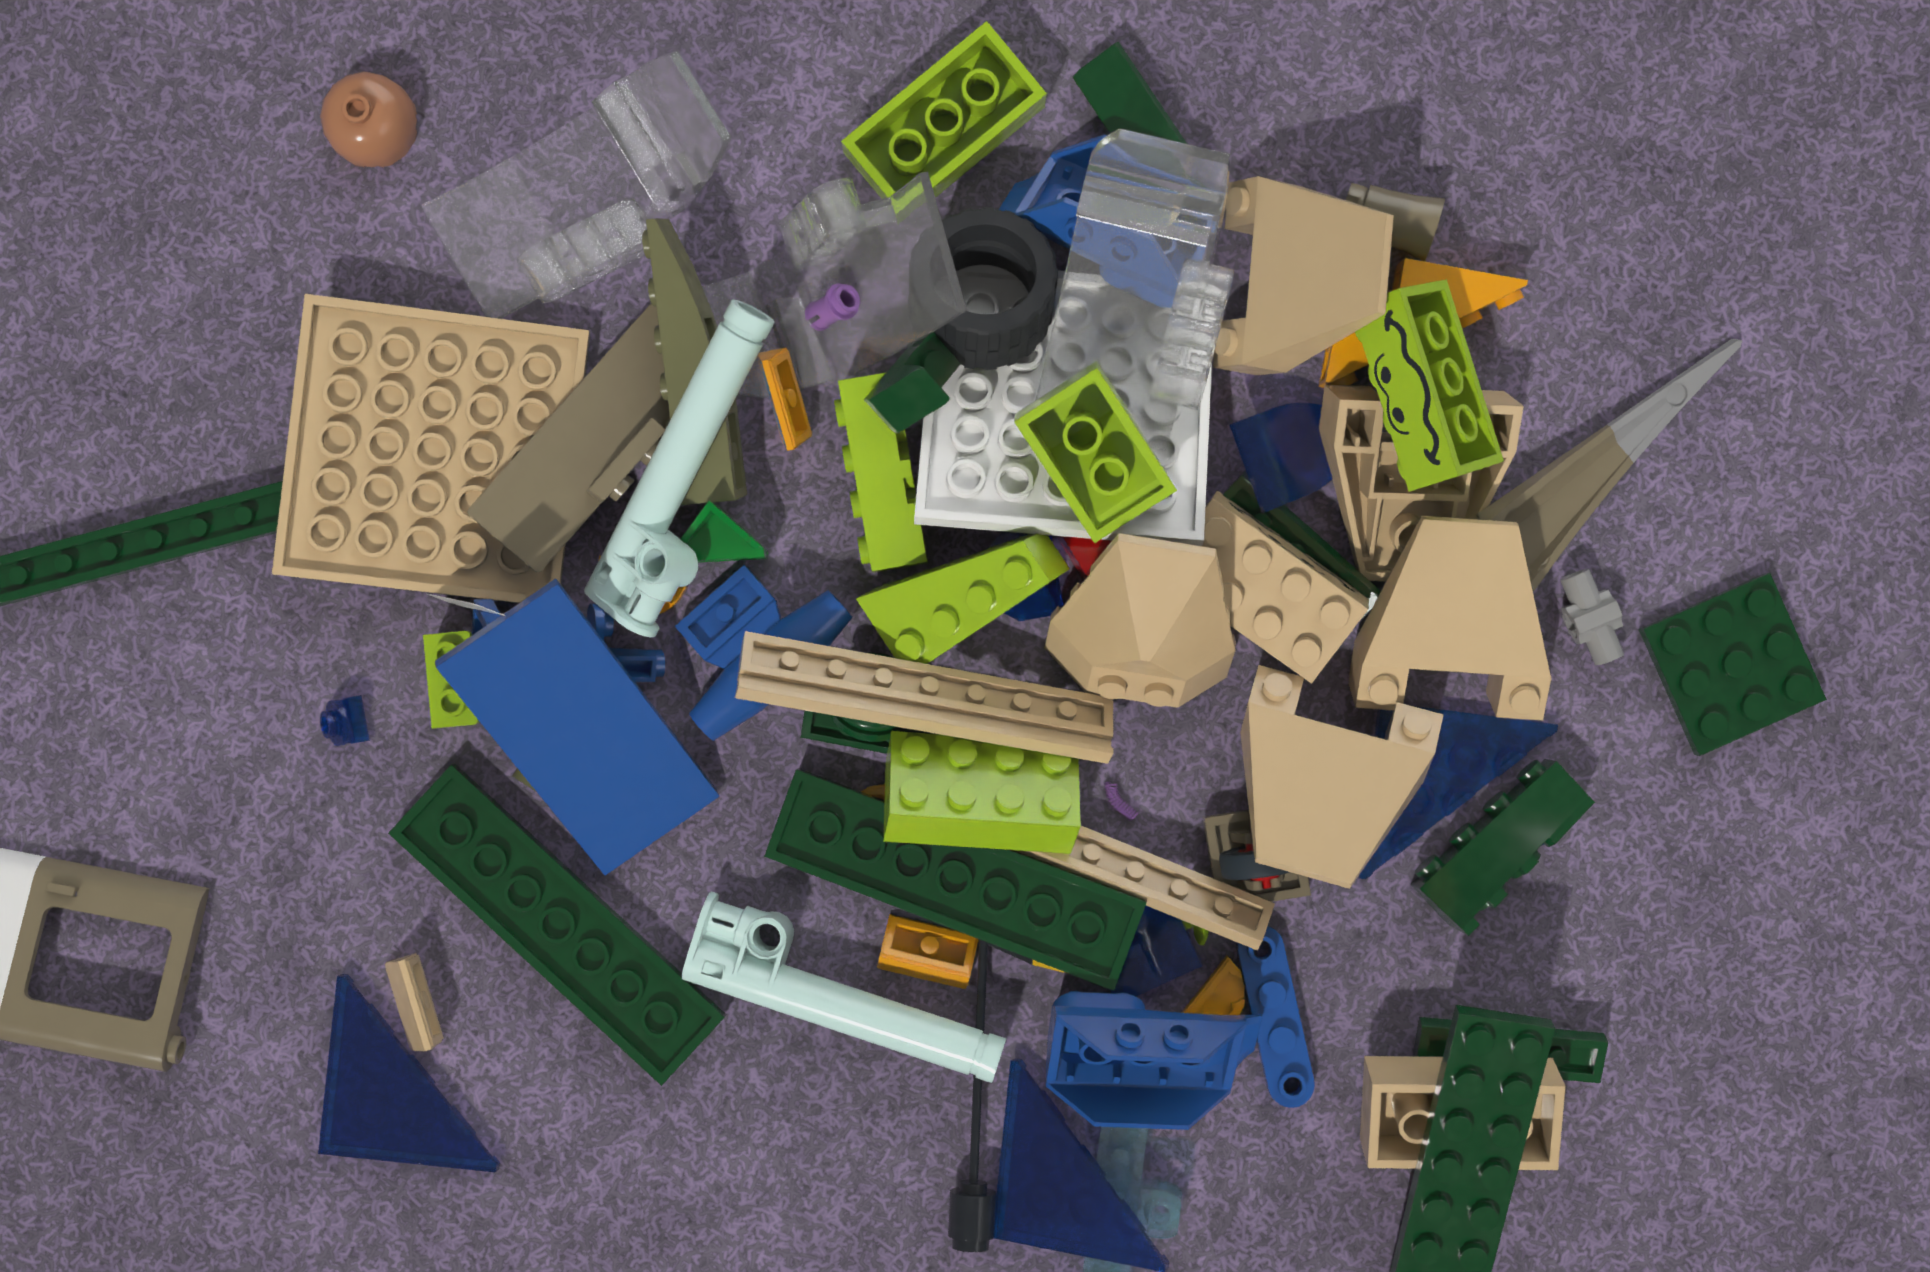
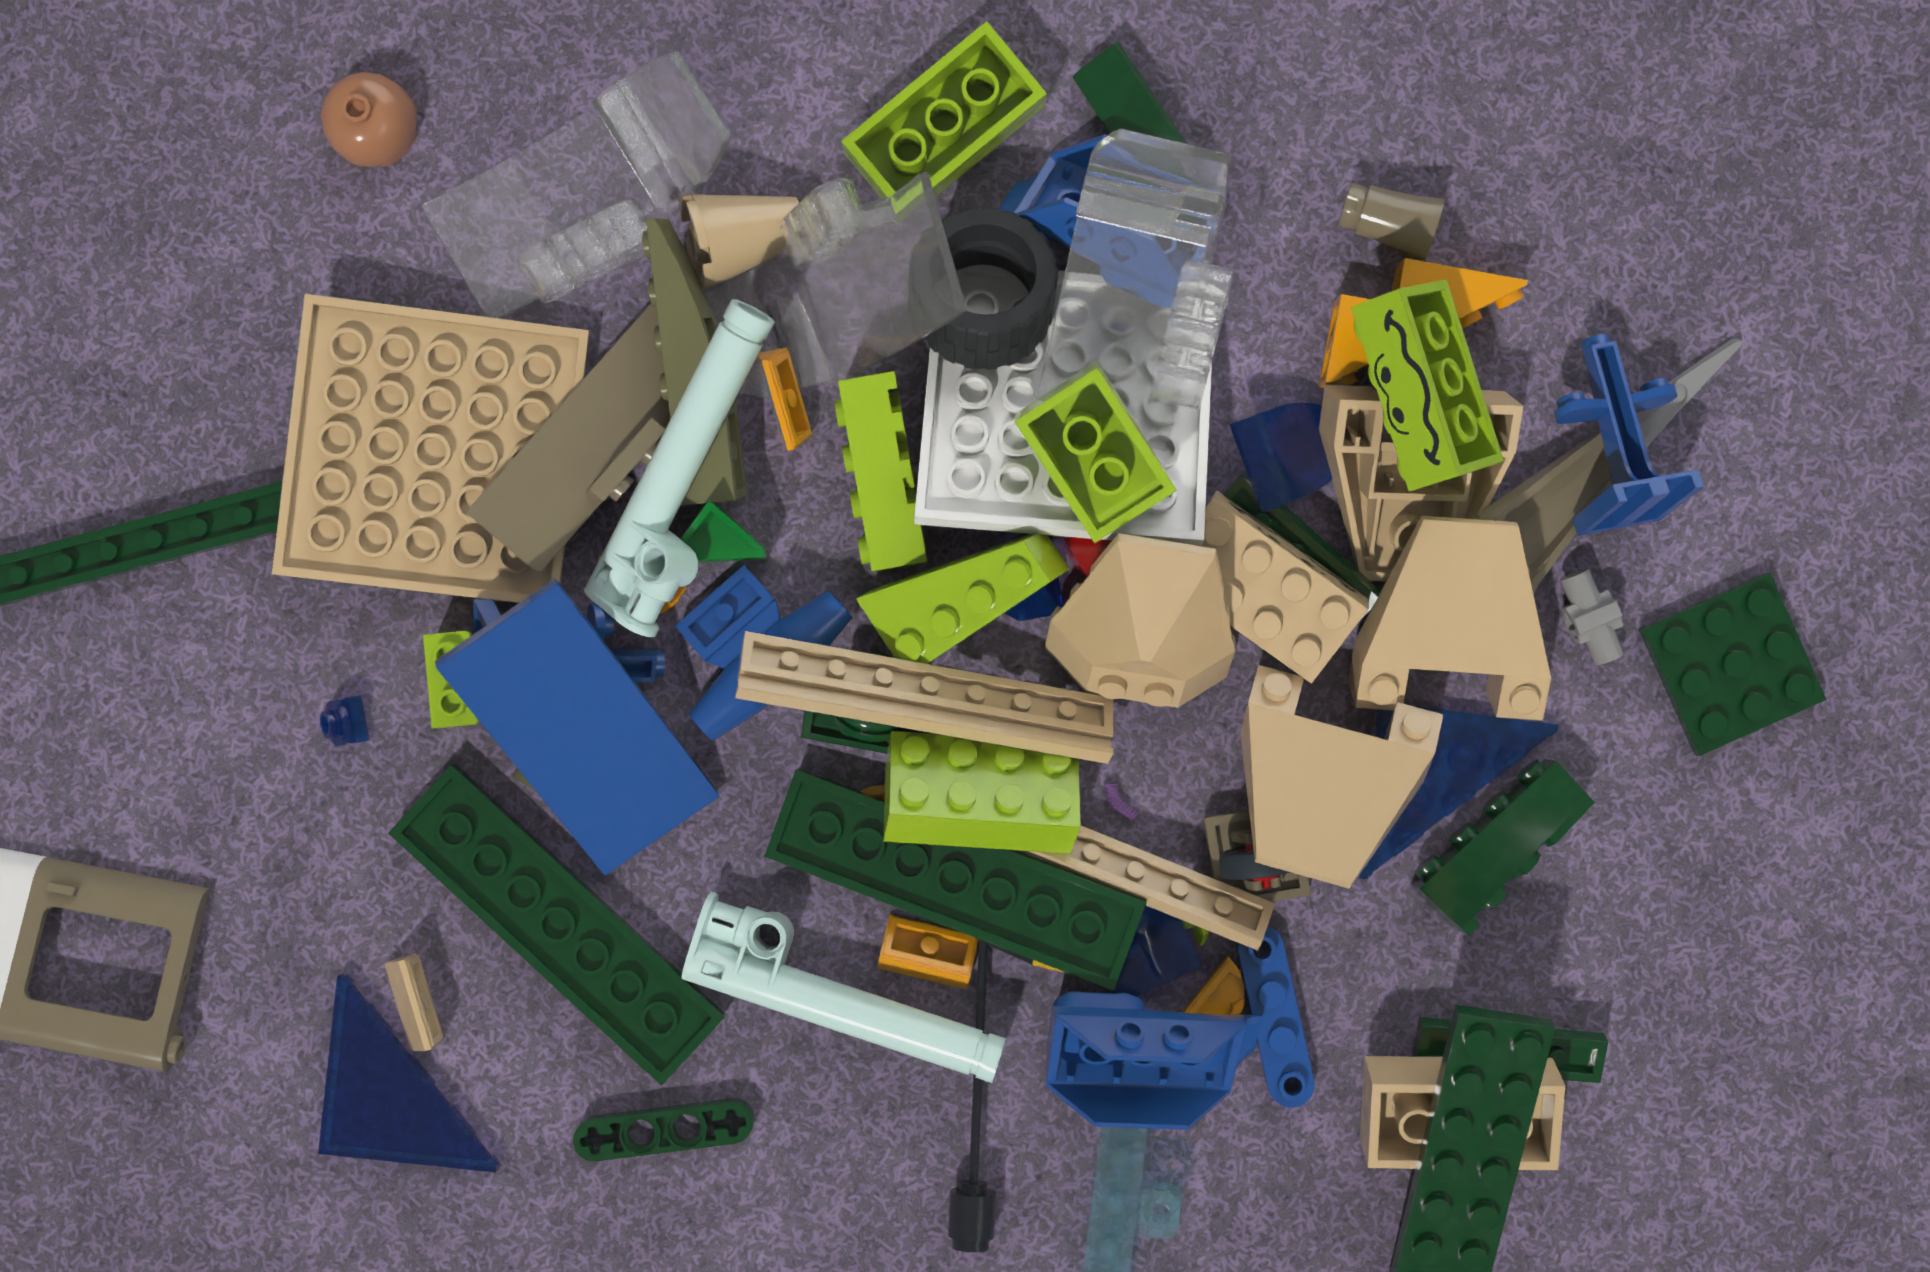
white sticker [426,593,505,616] -> none
medium lavender pin [805,283,860,331] -> none
dark green slope [864,330,961,433] -> none
clear blue tile [994,1058,1169,1272] -> none
tan wedge [1213,176,1394,375] -> none
none -> dark green beam [573,1098,755,1162]
none -> tan cone [679,194,813,289]
none -> blue piece [1554,334,1704,536]

